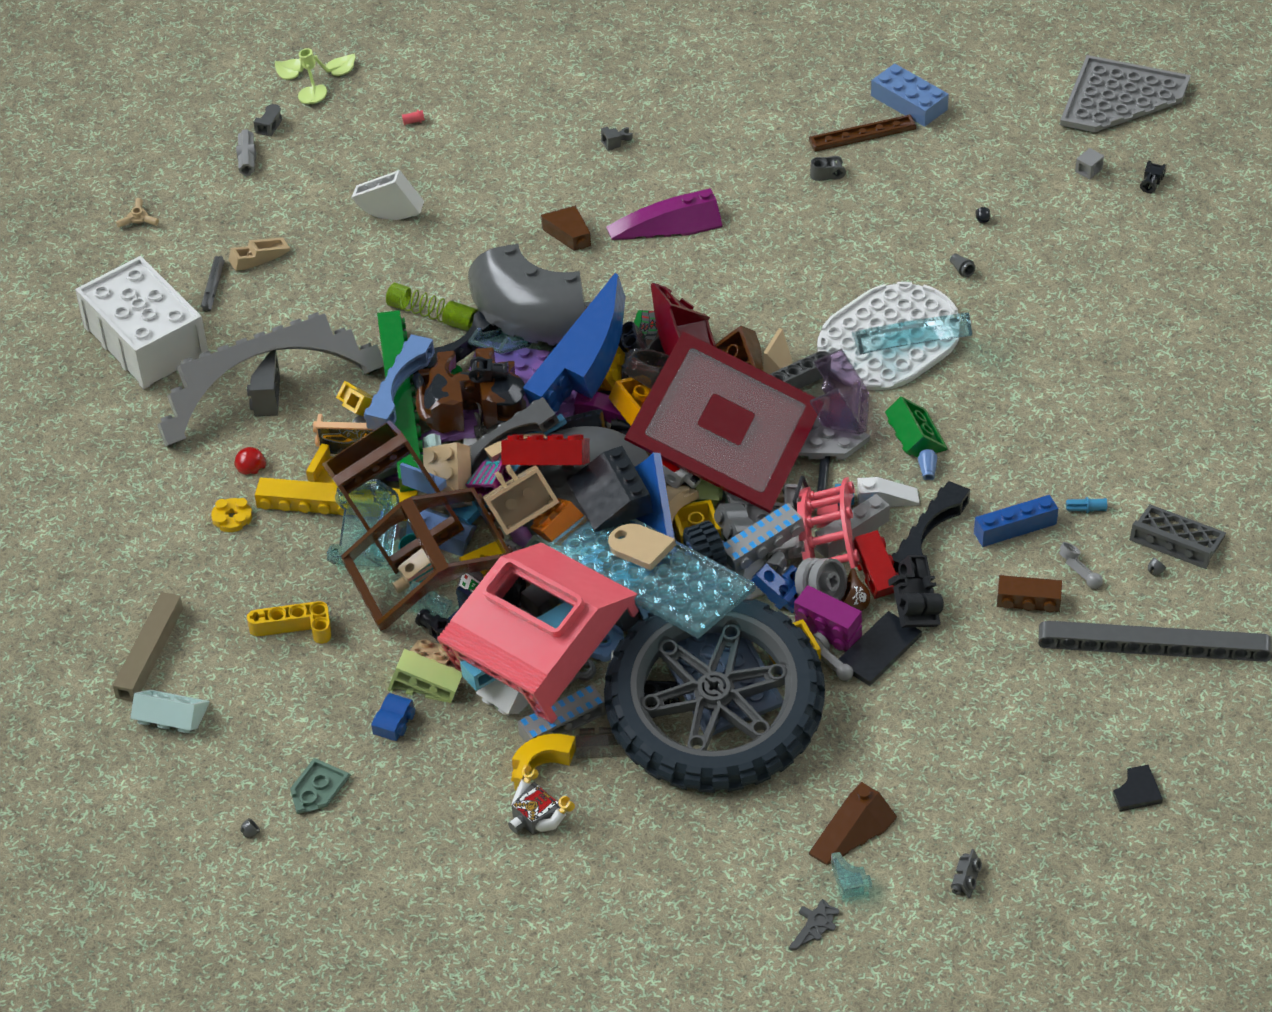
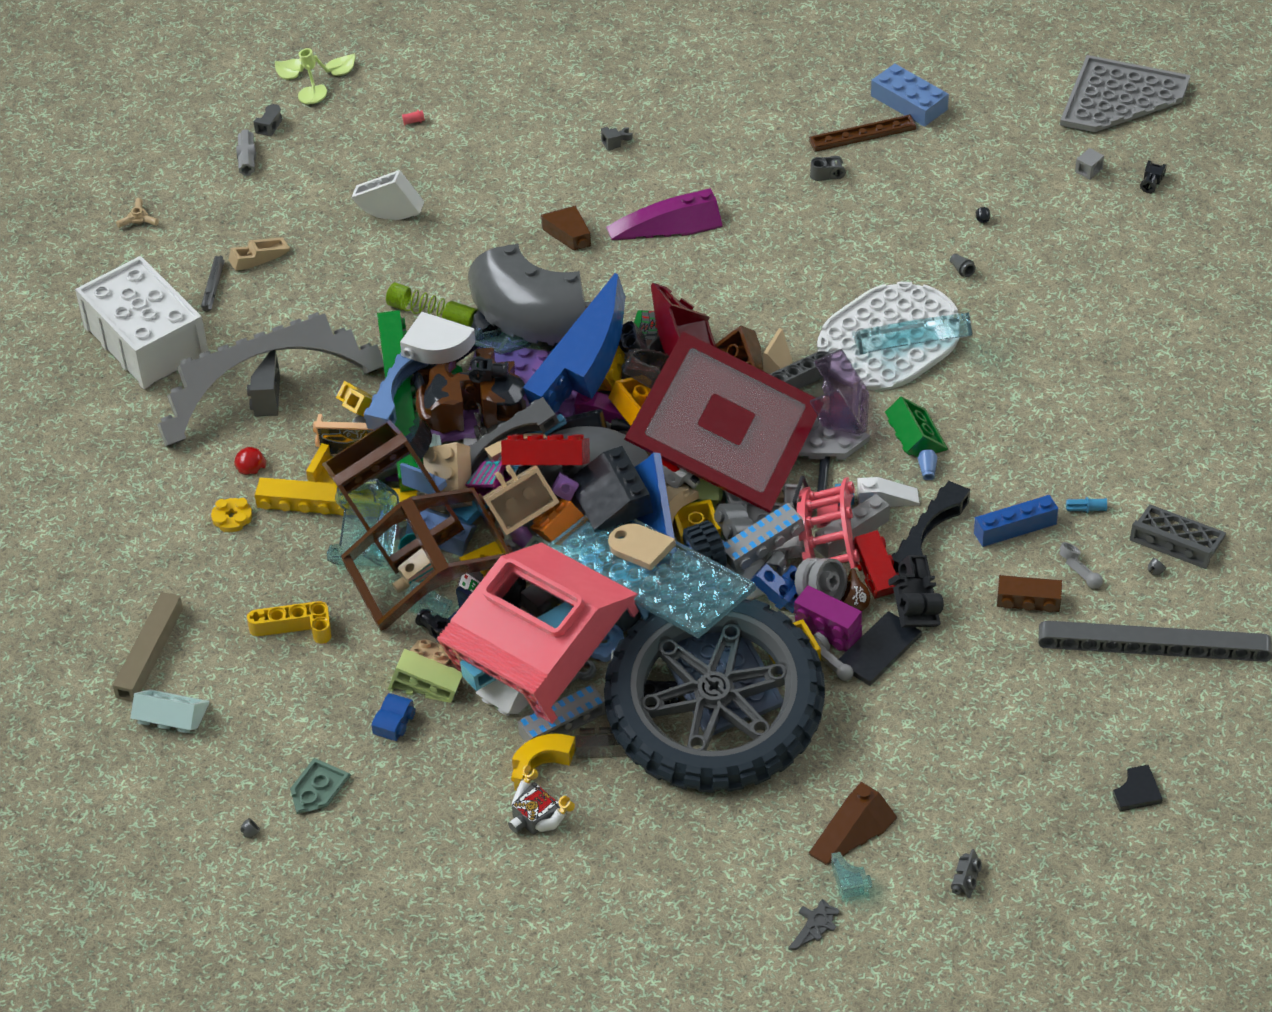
none -> white brick [400,312,475,364]
none -> black slope [405,416,432,459]
none -> medium lavender bracket [551,471,579,501]

